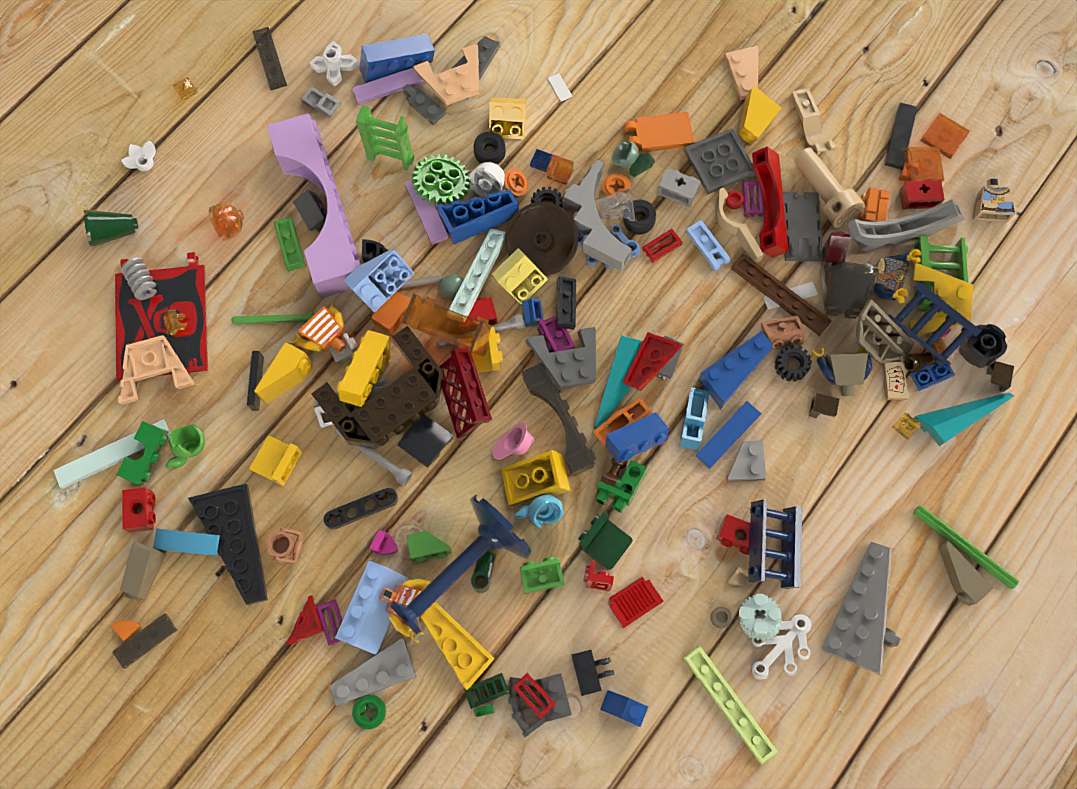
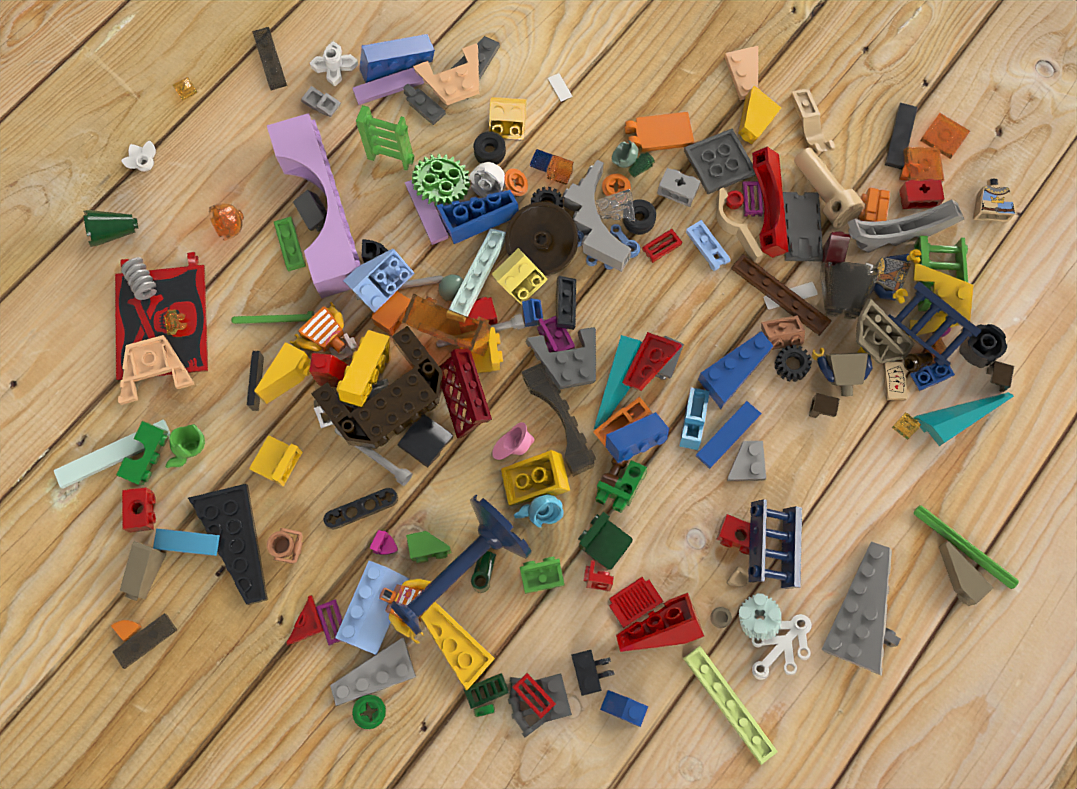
none -> red slope [309,353,350,387]
none -> red wedge [616,592,704,652]

